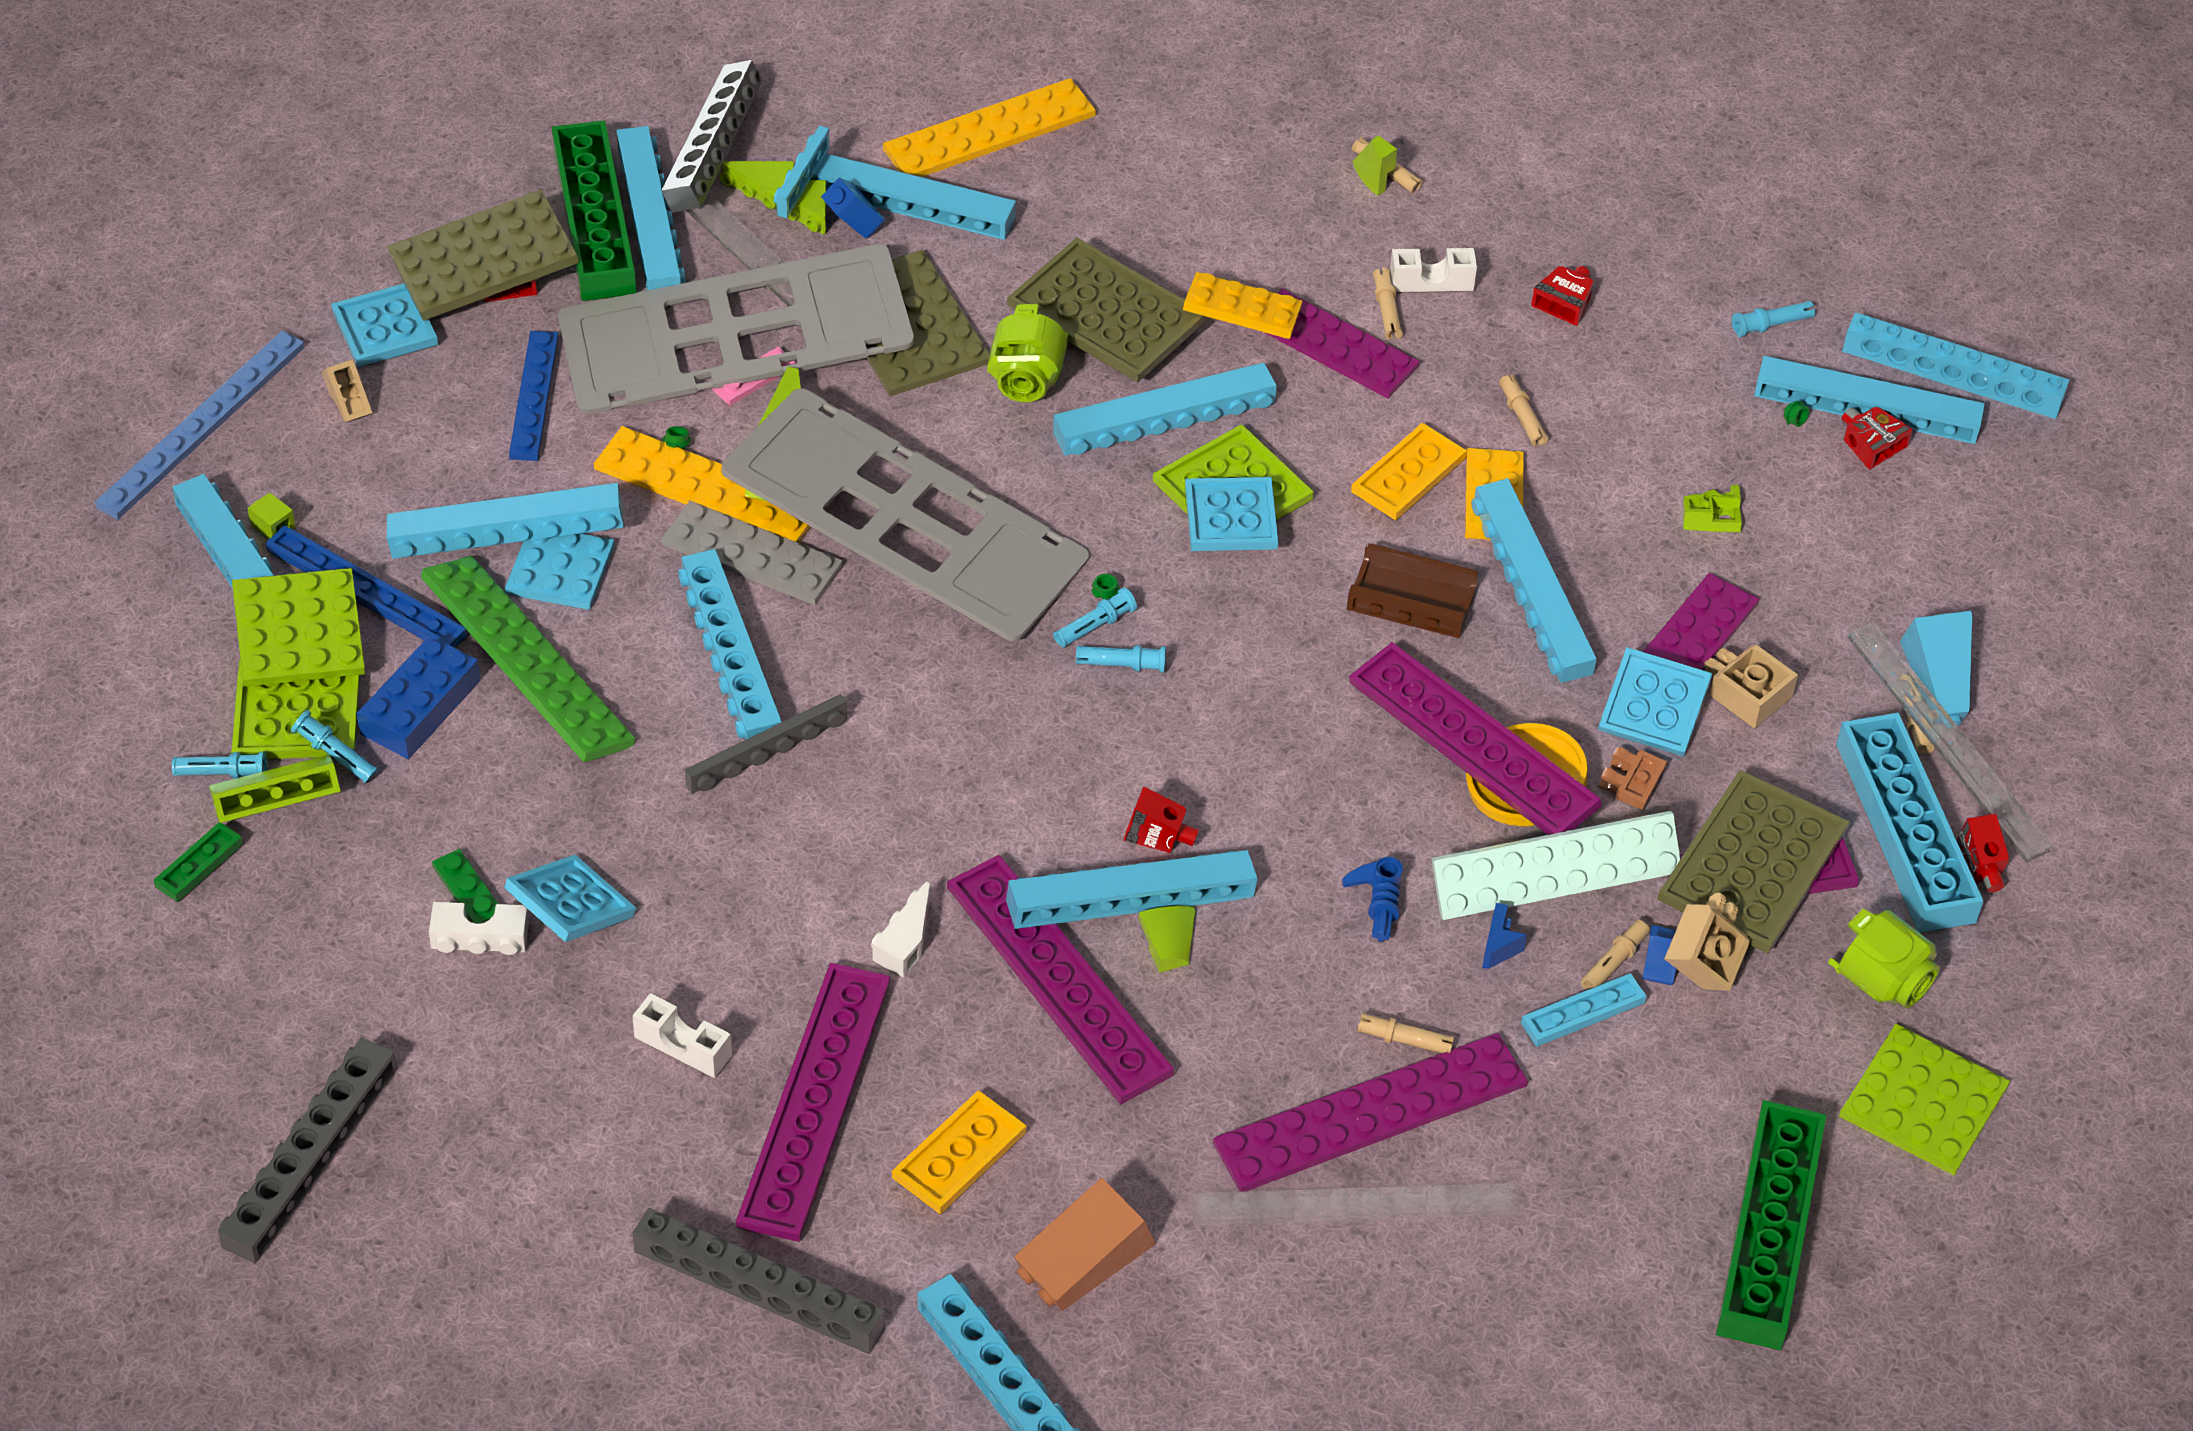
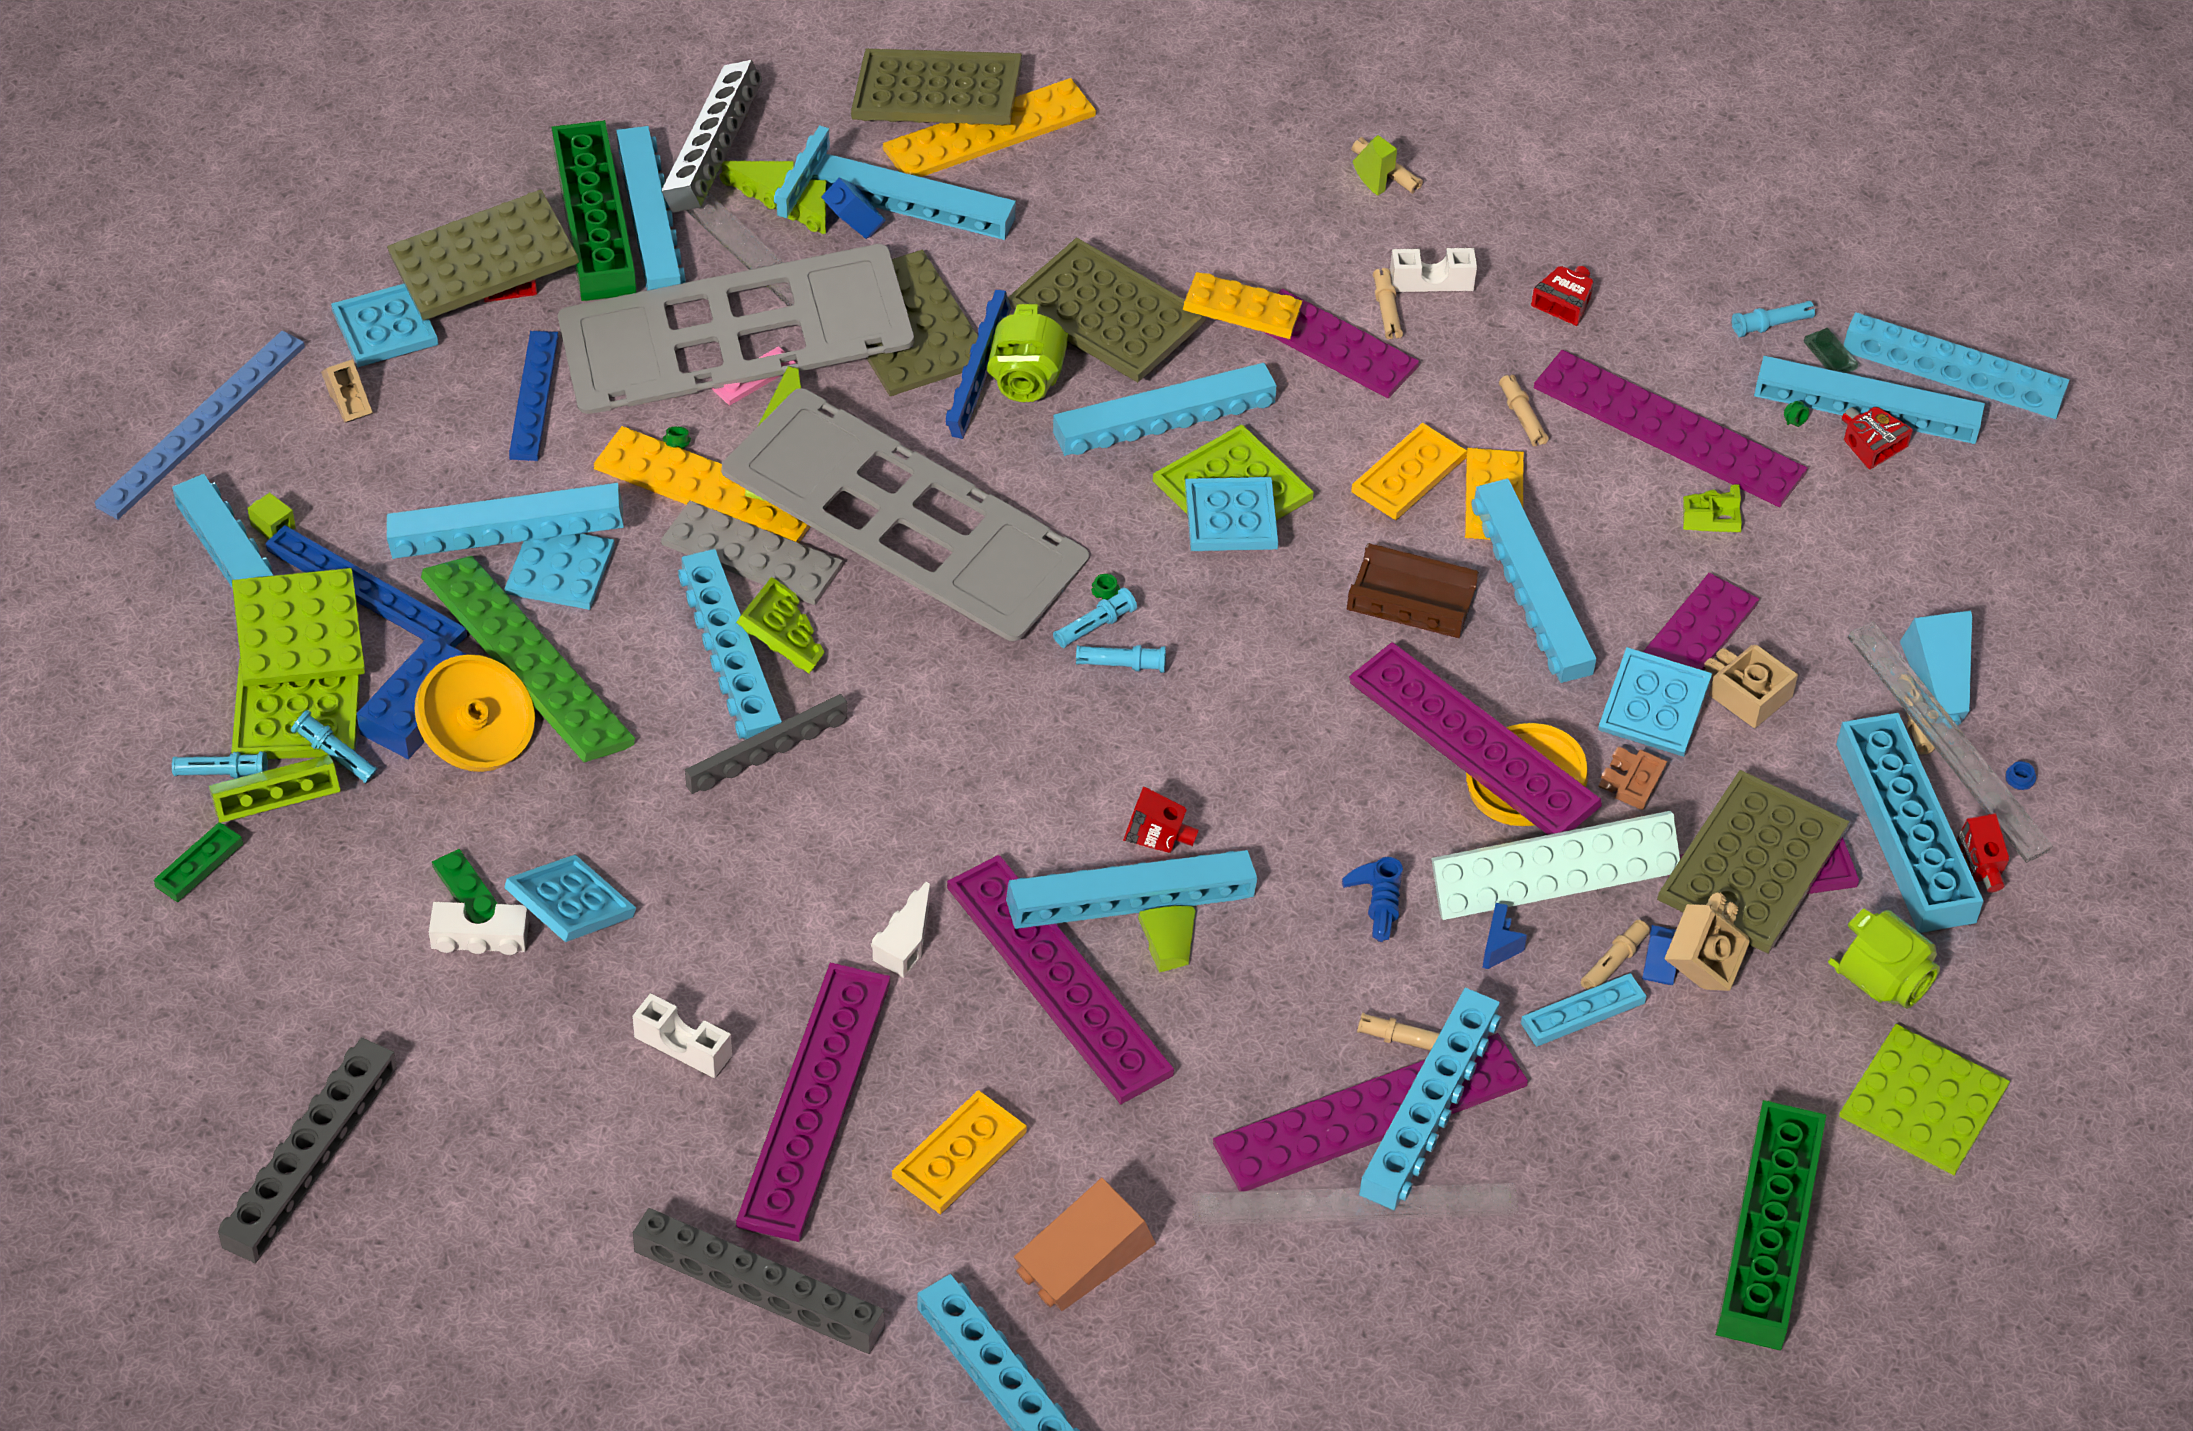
none -> yellow dish [415,655,535,772]
none -> lime plate [736,577,825,674]
none -> olive plate [851,48,1022,125]
none -> blue plate [946,290,1011,439]
none -> medium azure brick [1359,988,1502,1211]
none -> magenta plate [1533,350,1808,508]
none -> clear green plate [1804,328,1858,373]
none -> blue plate [2005,761,2036,790]

